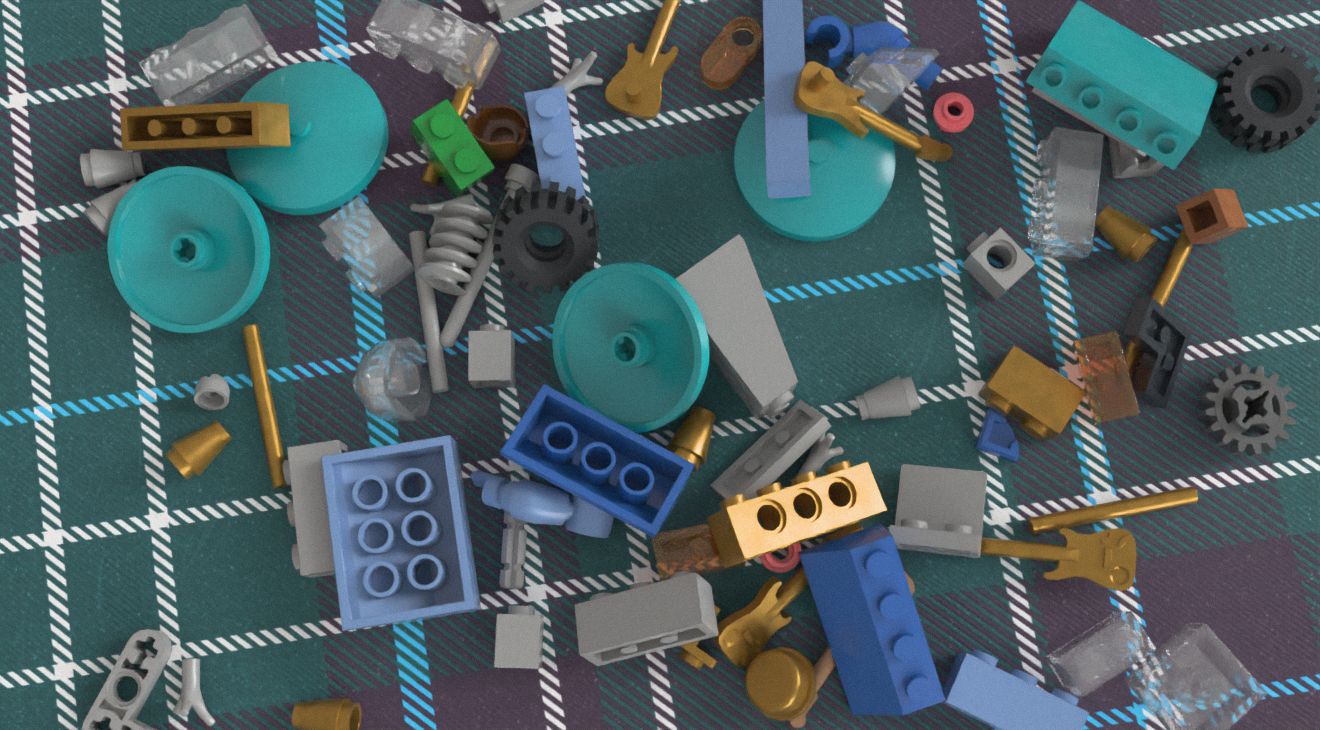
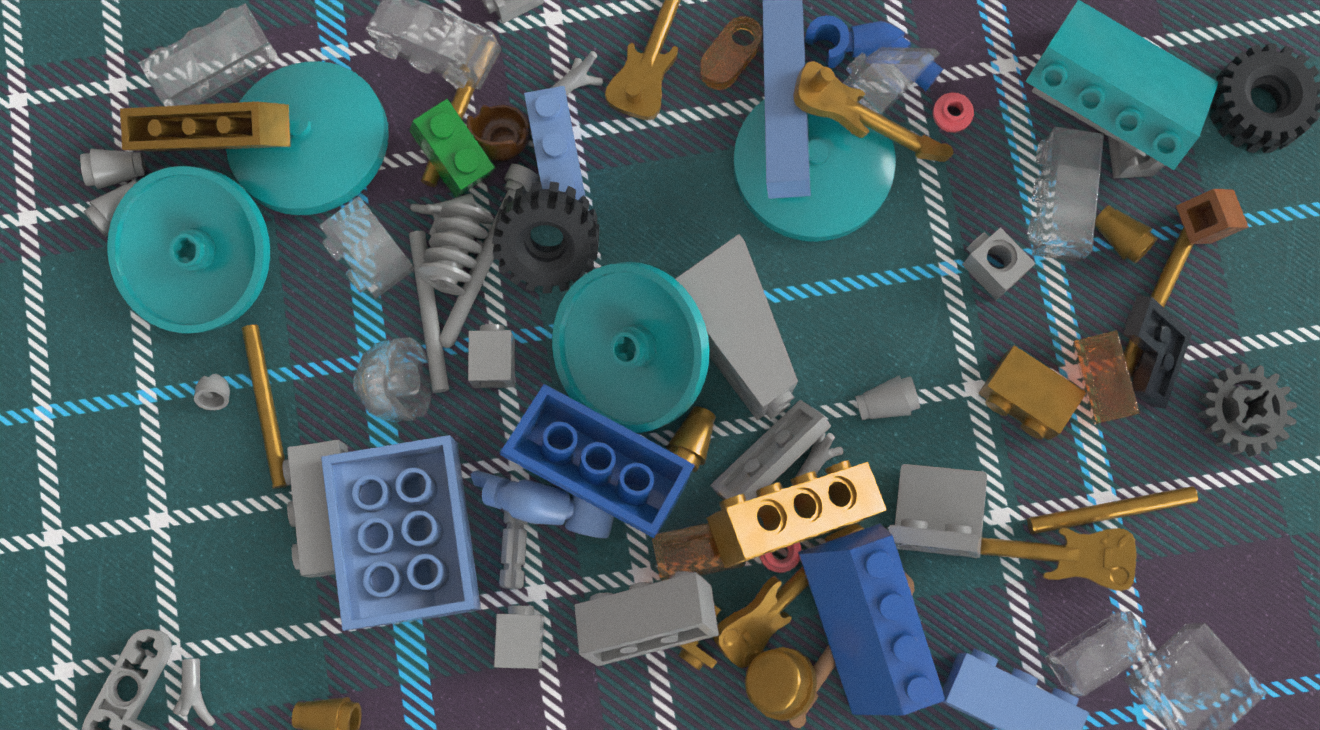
pearl gold cone [165,420,232,480] -> none
blue tile [974,408,1019,463] -> none

